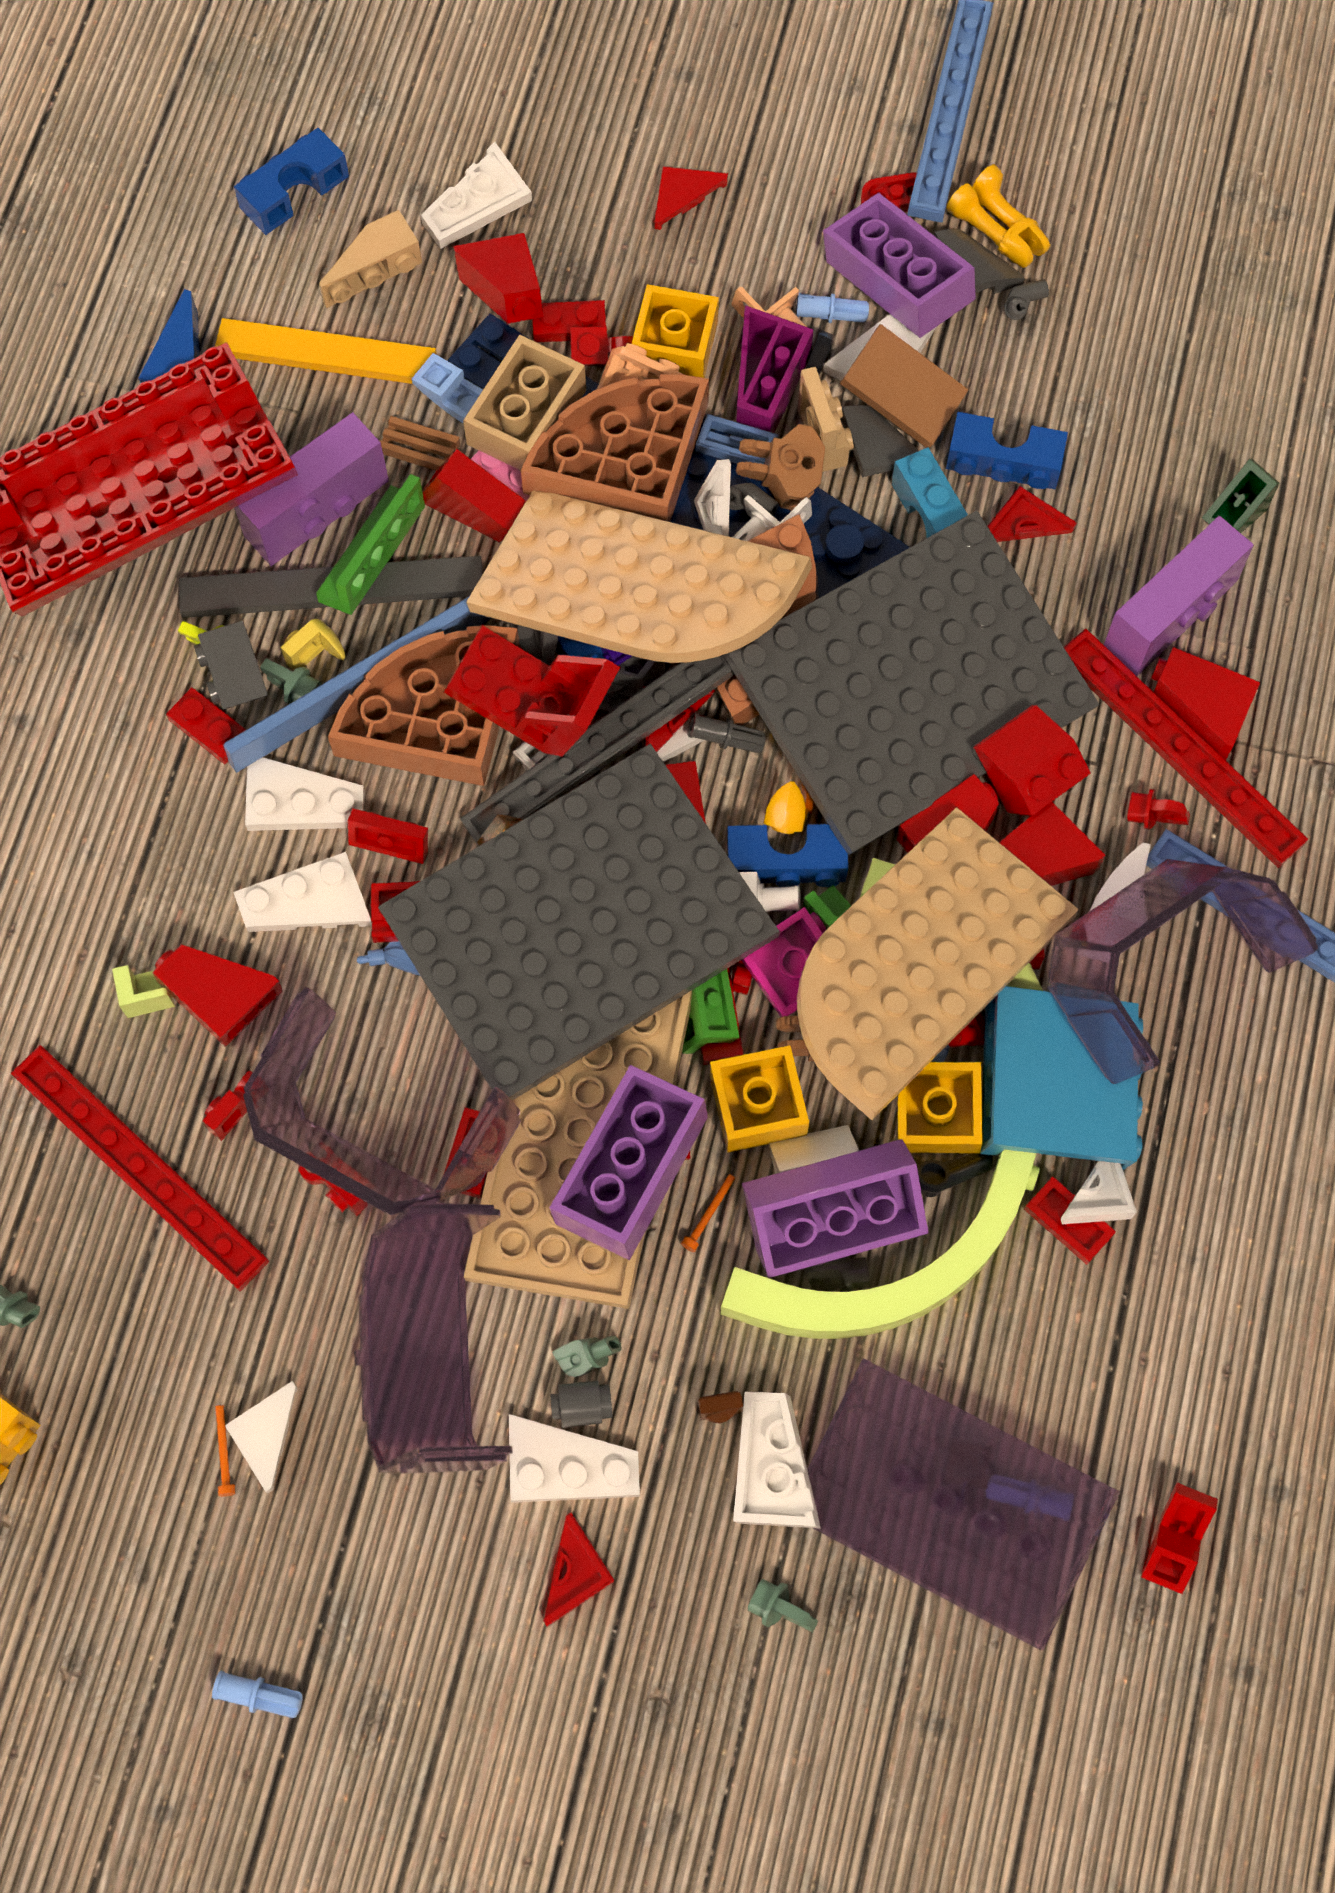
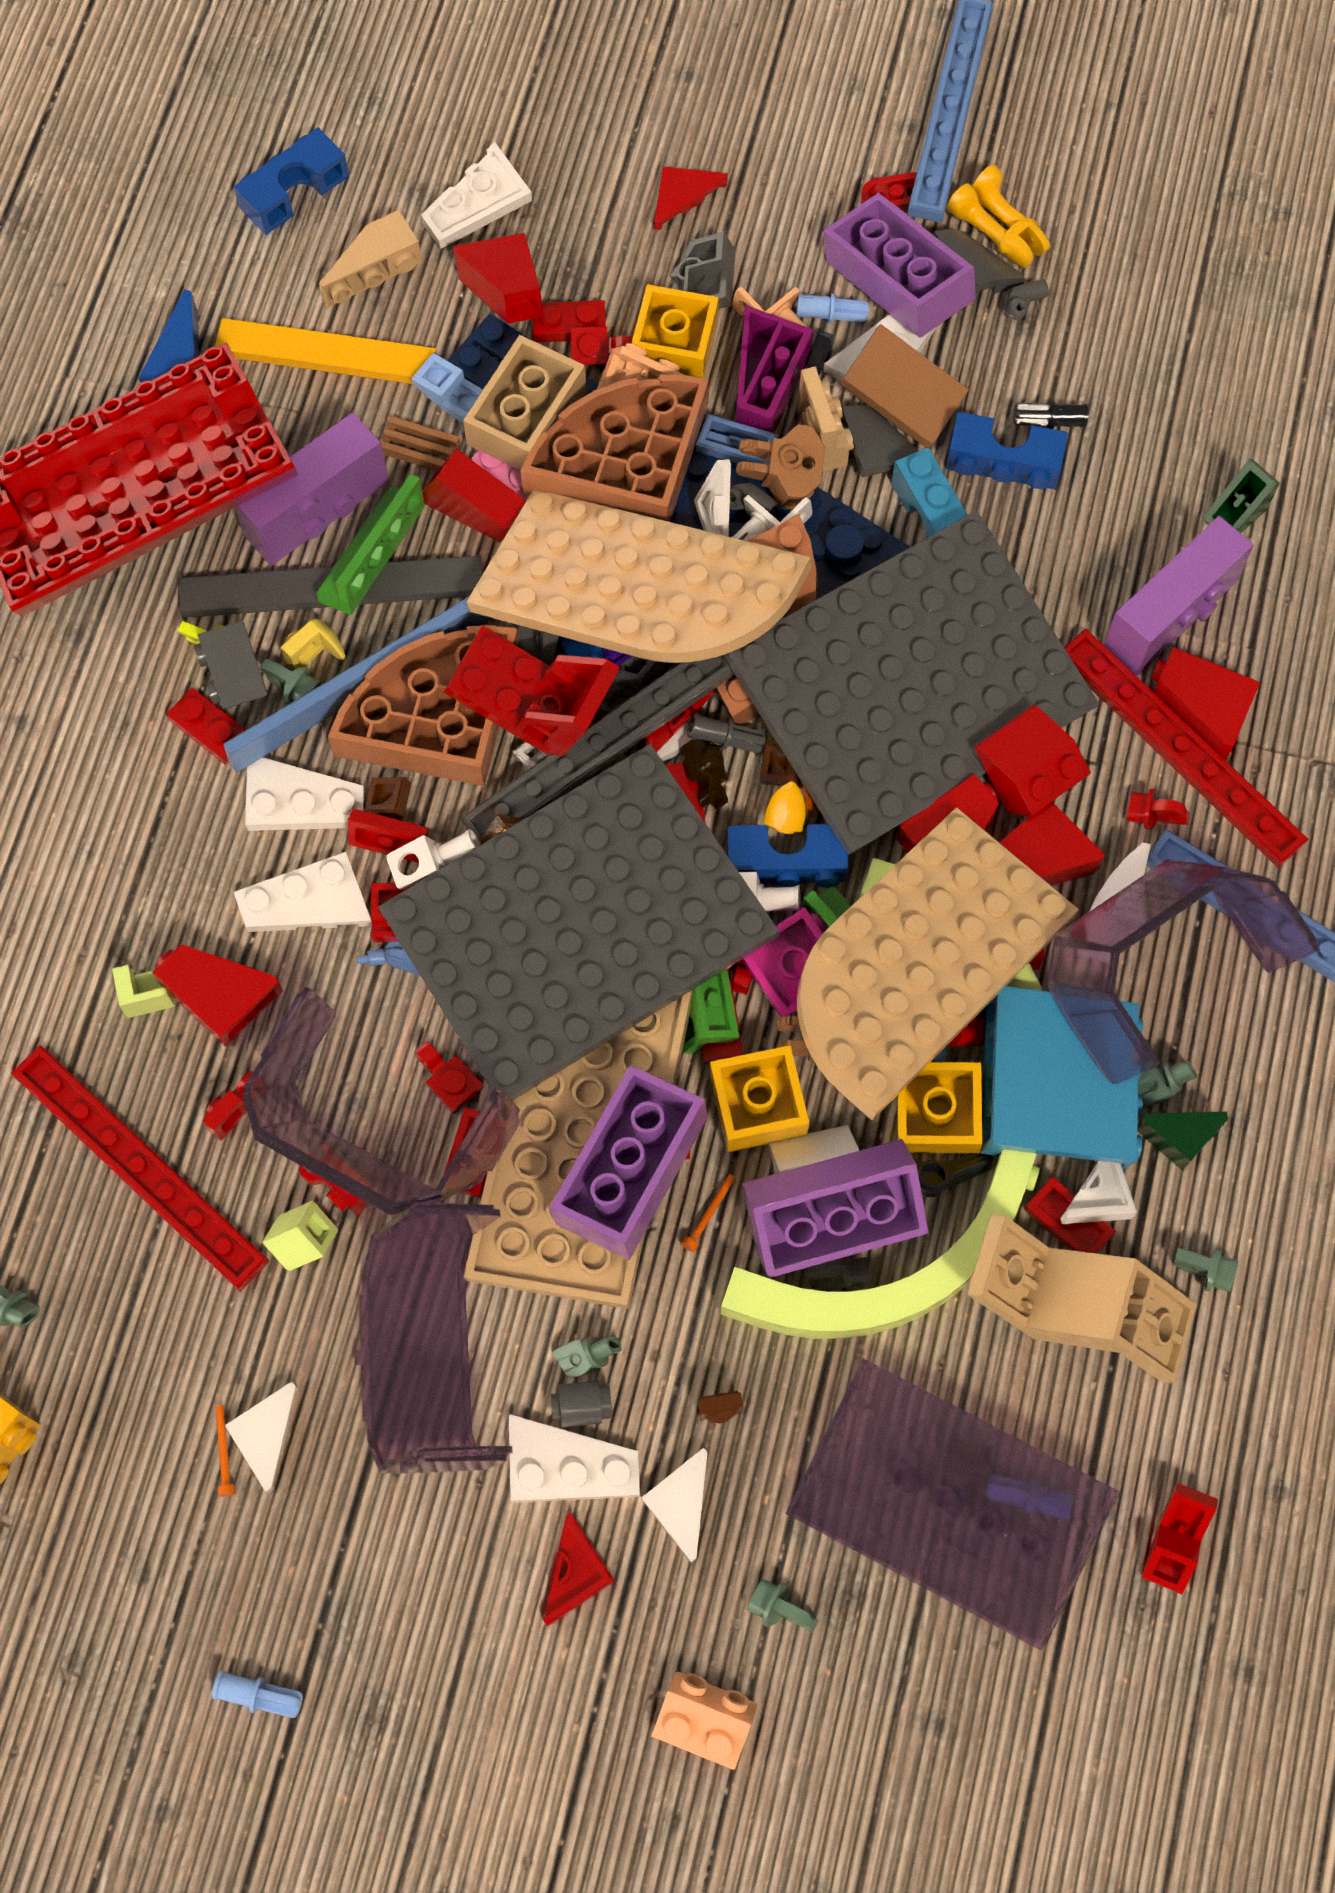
white wing [733,1392,821,1528] -> none
red tile [987,486,1077,542] -> none
none -> yellowish green panel [262,1200,339,1271]
none -> reddish brown tile [364,777,412,818]
none -> white bracket [386,829,481,890]
none -> red plate [415,1041,484,1114]
none -> white tile [642,1448,707,1563]
none -> light nougat bracket [652,1672,758,1770]
none -> dark grey slope [671,231,736,309]
none -> dark brown plate [682,739,728,810]
none -> reddish brown tile [759,743,801,787]
none -> tan bracket [967,1214,1197,1384]
none -> black axle [1012,400,1088,429]
none -> dark green slope [1137,1111,1228,1171]
none -> sand green piece [1138,1059,1197,1108]
none -> sand green piece [1174,1248,1238,1292]

